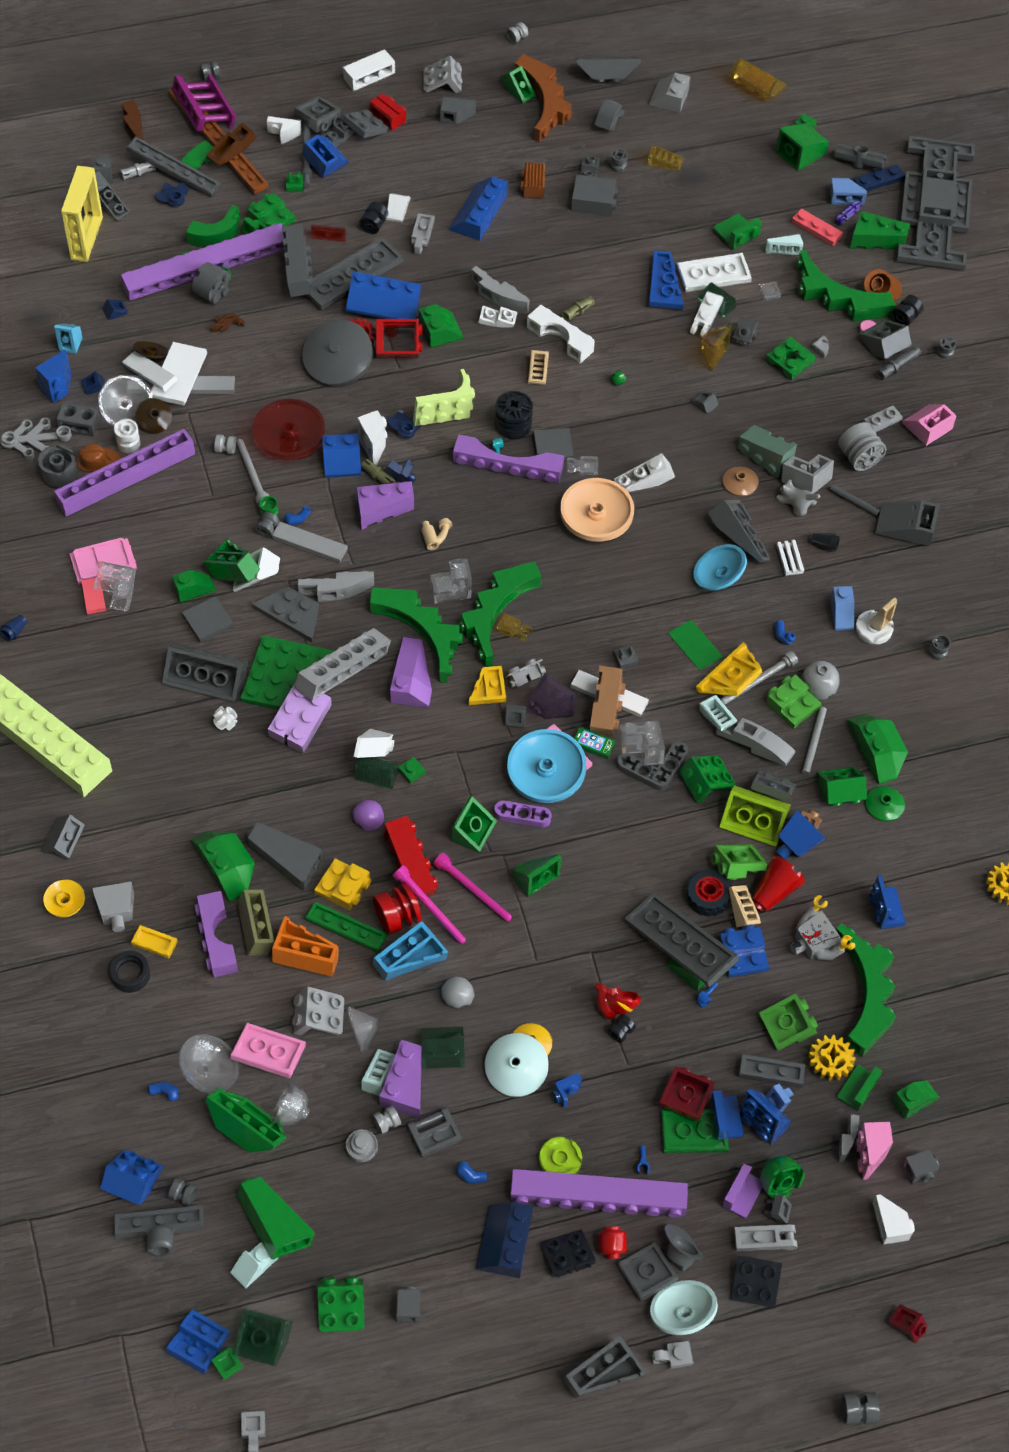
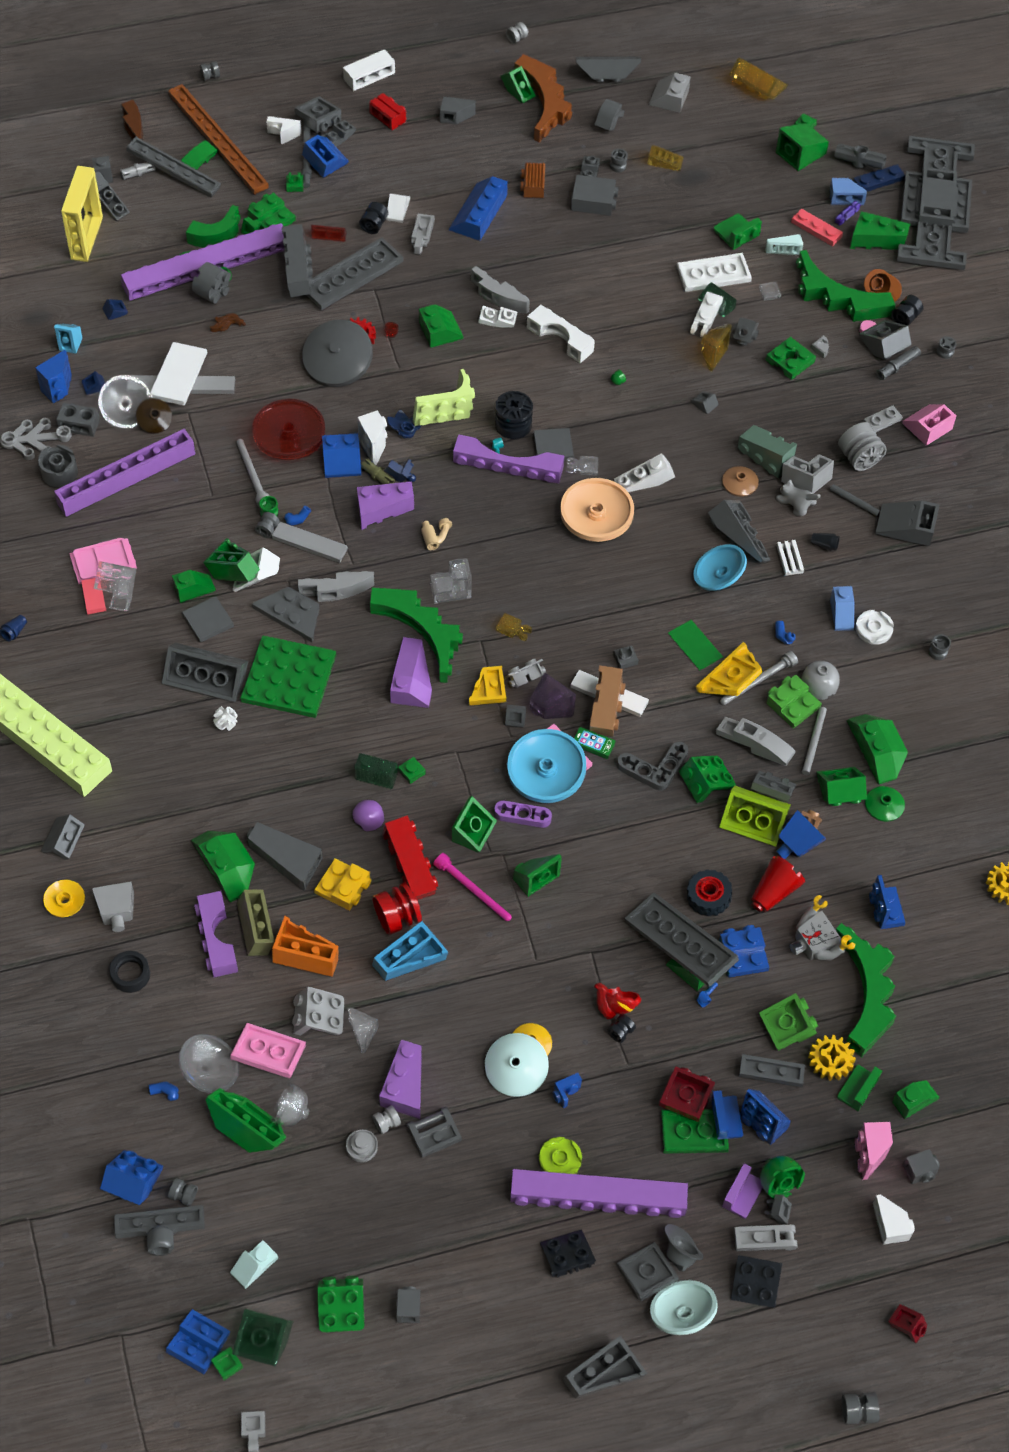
dark orange piece [76,443,120,472] -> none
white wheel [114,419,141,453] -> none
white tile [122,351,178,391] -> none
yellow tile [131,925,178,959] -> none
dark brown dish [133,341,168,361] -> none
dark blue plate [155,182,188,206] -> none
magenta fence [172,74,236,131] -> none
reddish brown slope [206,123,257,165] -> none
light grey wheel [214,434,236,455] -> none
green slope [237,1177,315,1260] -> none
lavender piece [268,680,331,754] -> none
light grey brick [295,628,391,700] -> none
green tile [305,901,388,953] -> none
dark grey plate [342,110,388,138] -> none
blue slope [346,271,421,319] -> none
white slope [354,729,394,758] -> none
light aqua slope [361,1049,395,1096] -> none
red window [376,319,422,358] -> none
dark pink piece [392,865,466,944] -> none
clear green slope [421,1027,465,1069] -> none
light grey bracket [423,55,462,93] -> none
light grey hair [441,976,475,1009] -> none
blue arm [457,1161,487,1183] -> none
green arch [459,562,541,667] -> none
dark blue slope [476,1202,533,1278] -> none
tan slope [528,350,549,385] -> none
olive pin [562,296,595,321] -> none
red head [598,1226,627,1259] -> none
clear brick [619,721,665,765] -> none
blue hand [636,1146,650,1175] -> none
blue wing [649,250,684,309] -> none
light grey plate [652,1341,693,1369] -> none
light aqua slope [699,695,737,731] -> none
bright green plate [711,844,767,880] -> none
tan slope [729,885,761,928] -> none
medium blue tile [766,1084,794,1112] -> none
light grey slope [839,1114,859,1162] -> none
tan slope [869,597,897,632] -> none

